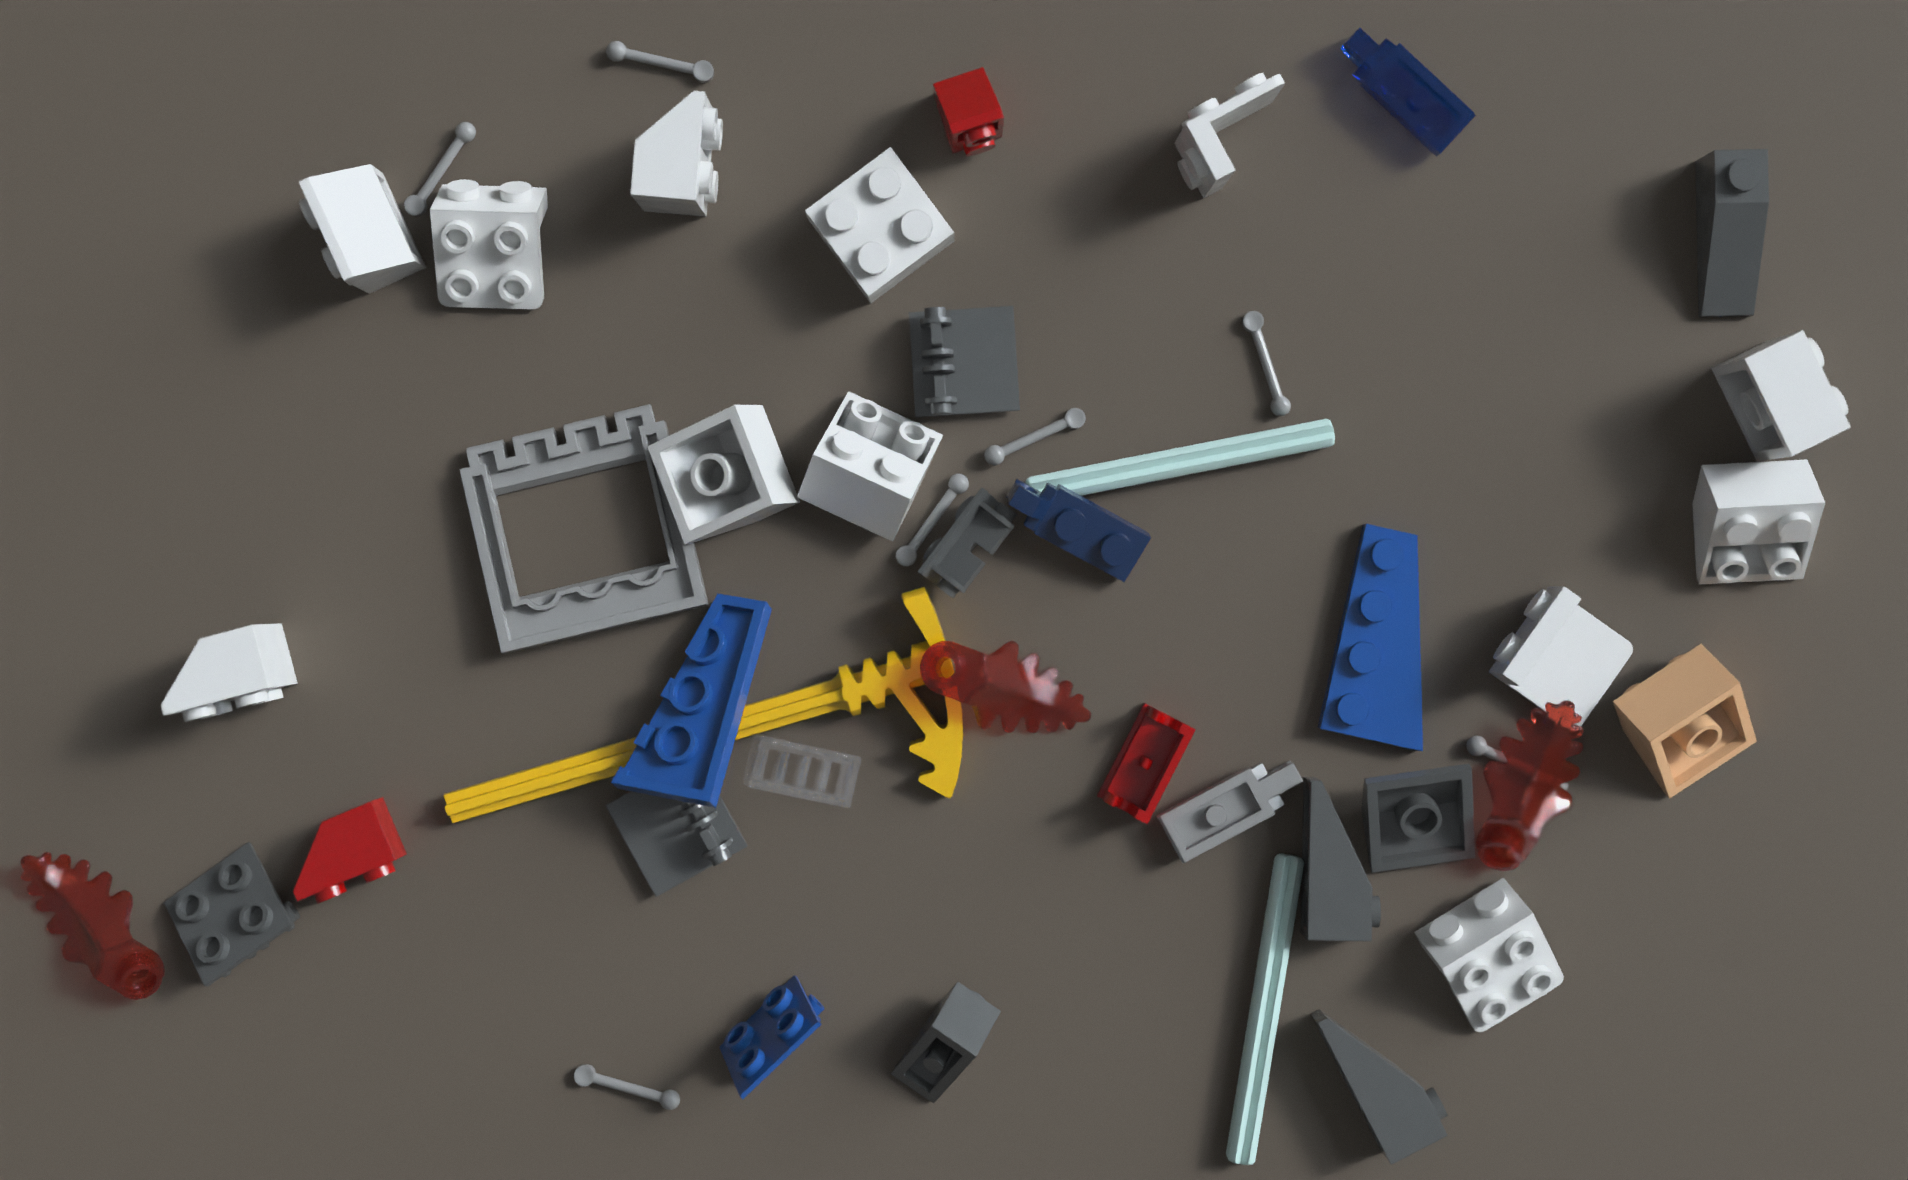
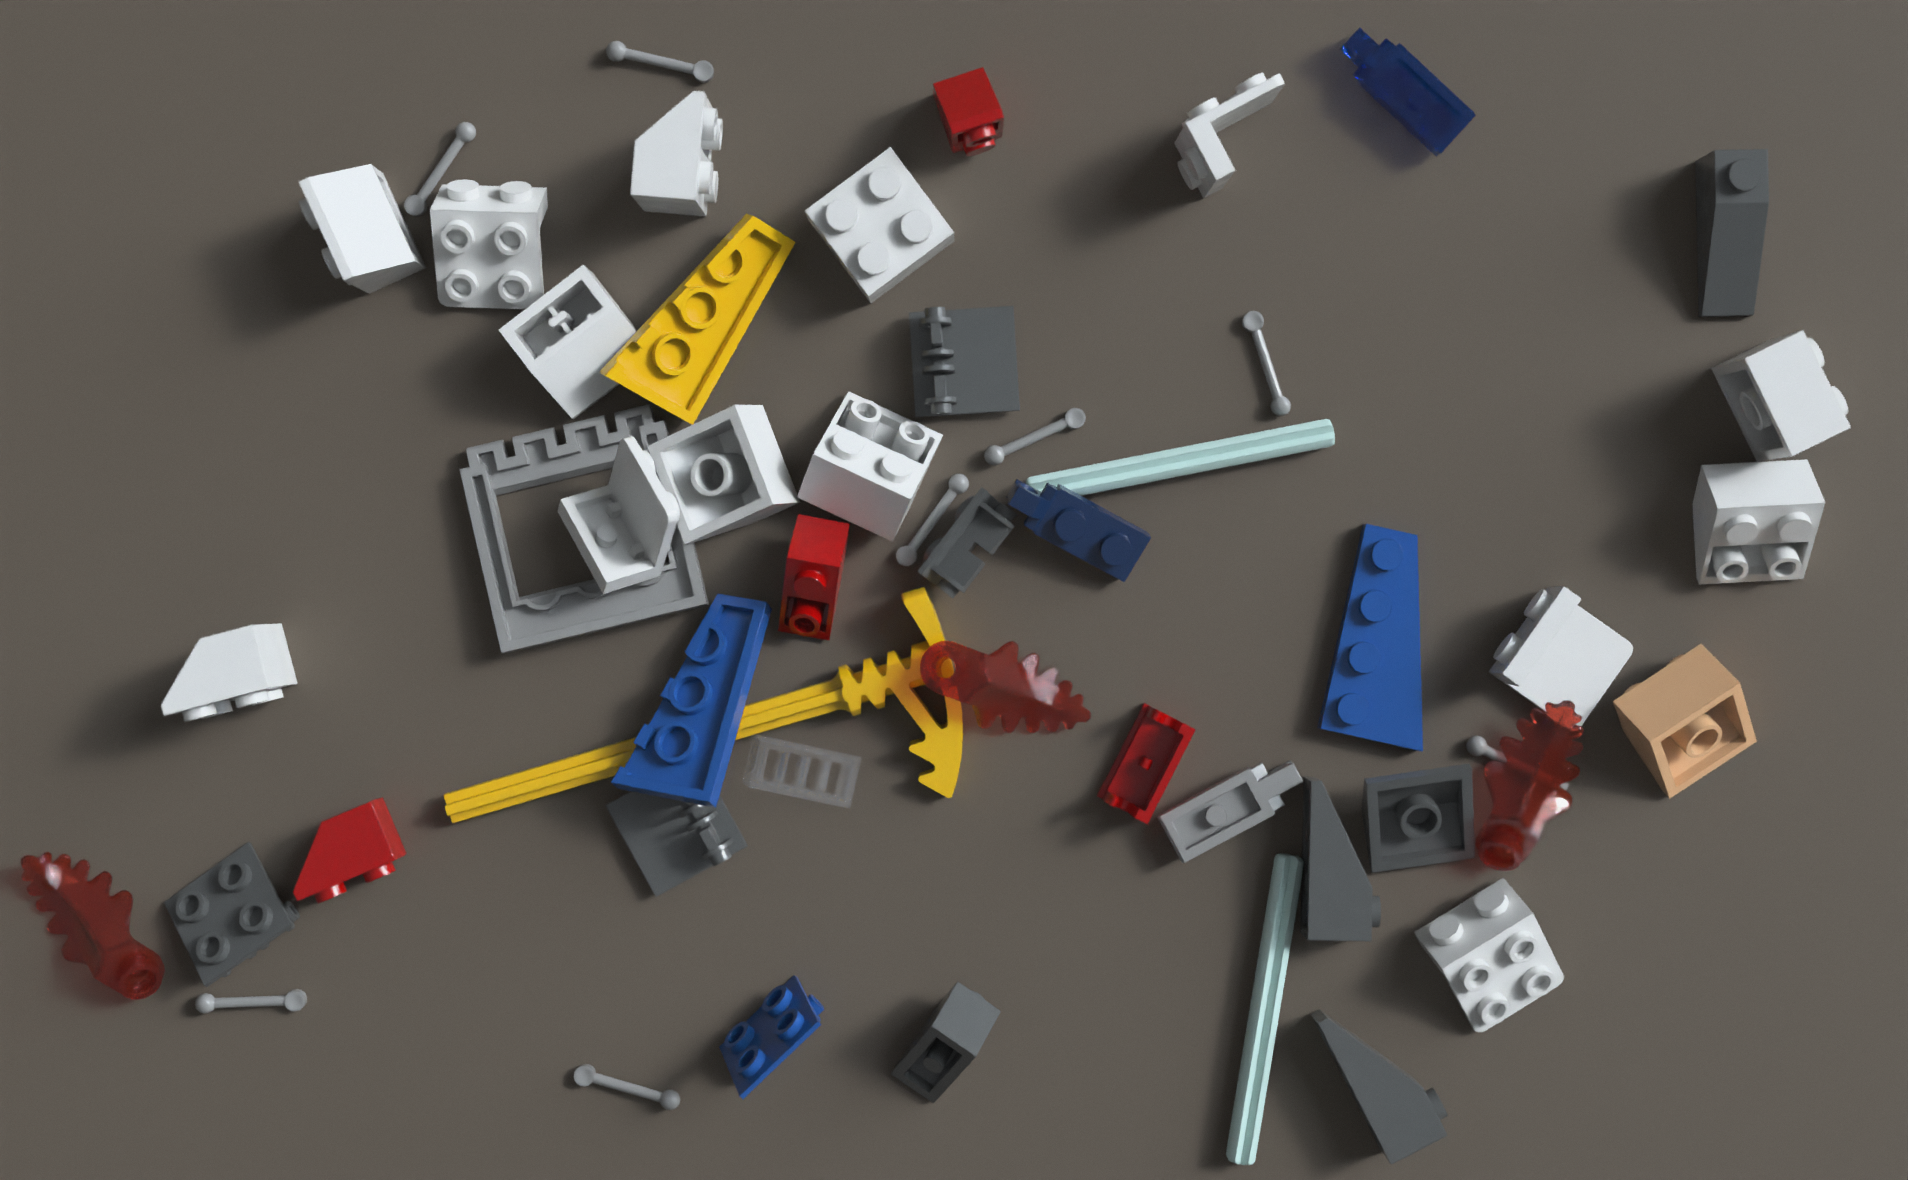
none -> light grey hinge [195,989,307,1014]
none -> white slope [499,265,637,419]
none -> white bracket [558,436,680,594]
none -> yellow wing [599,214,796,425]
none -> red slope [778,514,850,641]

